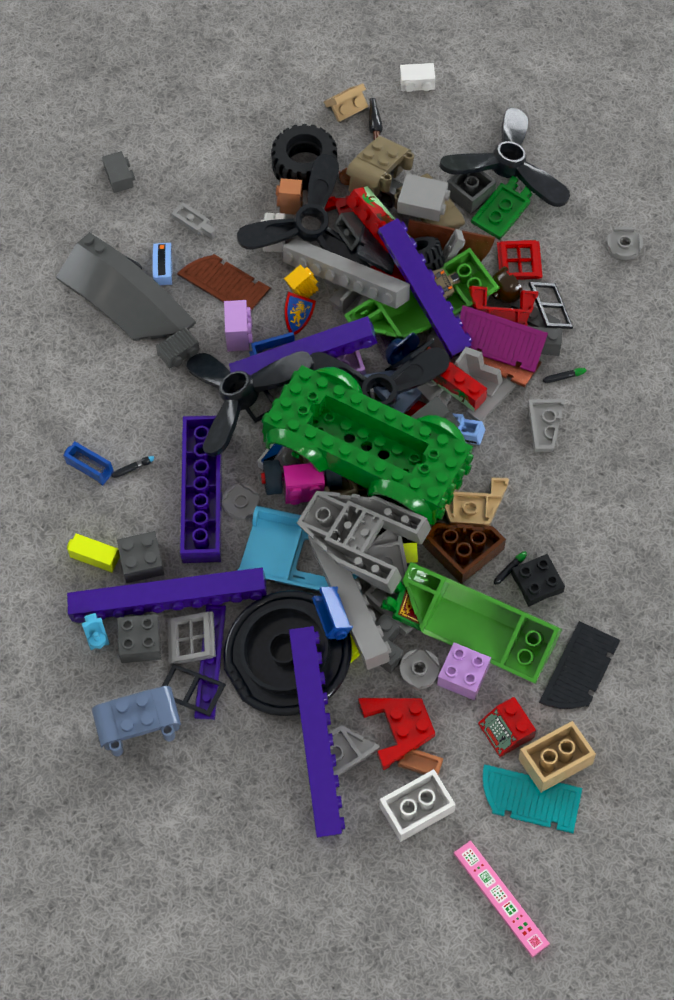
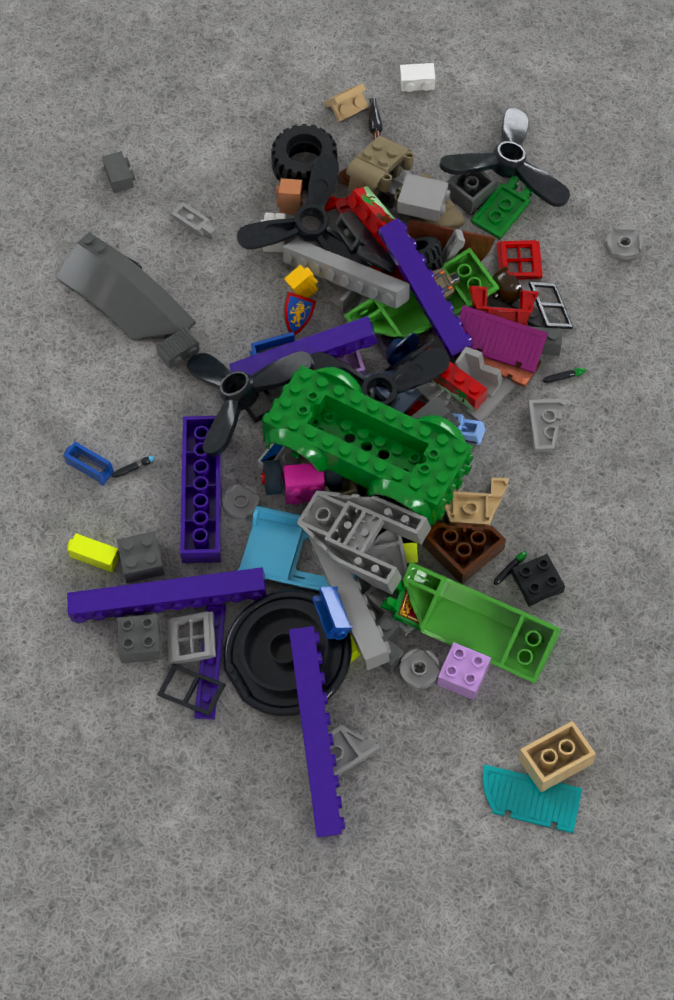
medium azure hips [82,613,110,650] -> none
sand blue container [92,686,181,756] -> none
light blue slope [153,243,172,286] -> none
copper piece [177,254,271,311] -> none
lavender brick [224,300,253,351] -> none
red wing [358,698,435,770] -> none
white brick [379,769,456,842] -> none
nougat tile [398,750,443,775] -> none
bright pink tile [454,840,550,958] -> none
red slope [478,697,536,757] -> none
black piece [539,621,620,709] -> none

